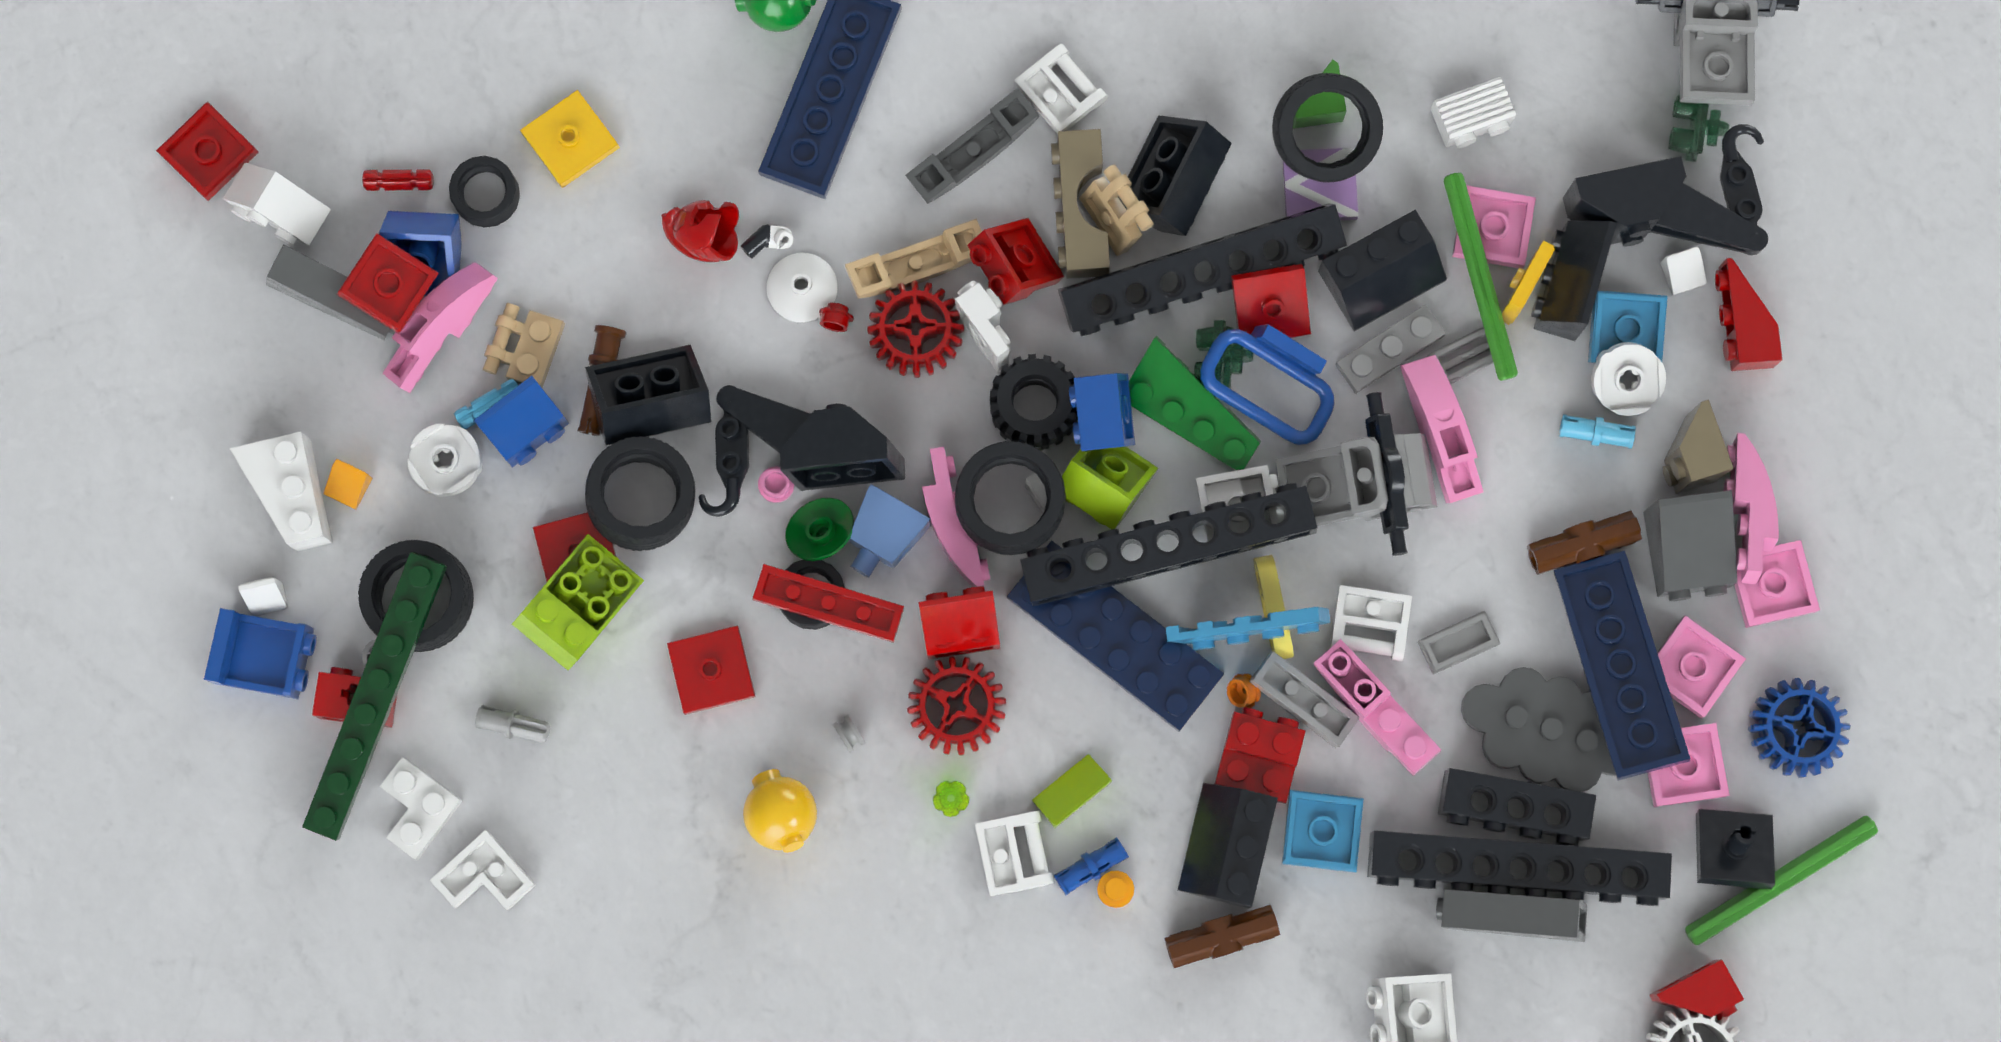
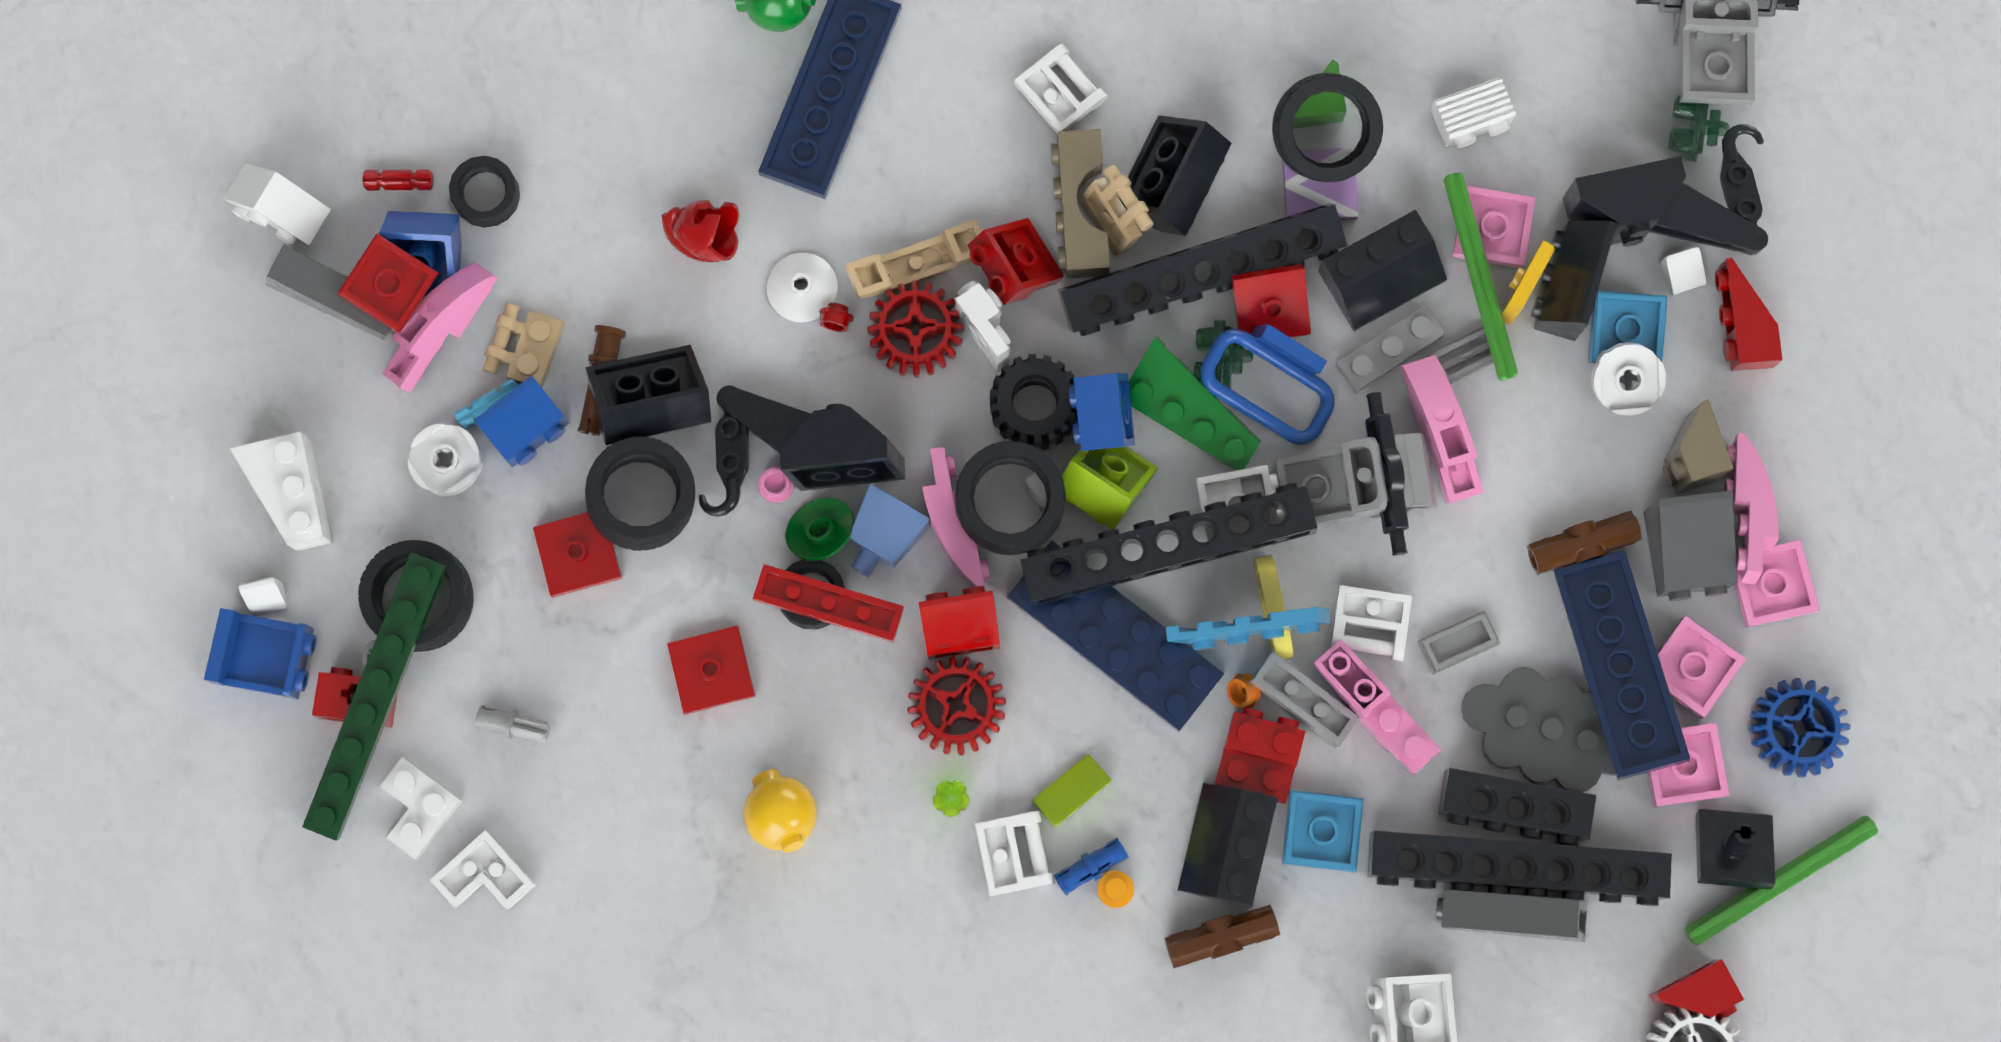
red plate [156,101,259,201] -> none
light orange slope [323,459,373,510] -> none
lime slope [512,534,644,670] -> none
yellow plate [520,90,620,188] -> none
arm [740,224,794,259] -> none
light grey bush [832,715,865,752] -> none
dark grey slope [905,88,1040,204] -> none
medium azure pin [1559,414,1636,449] -> none

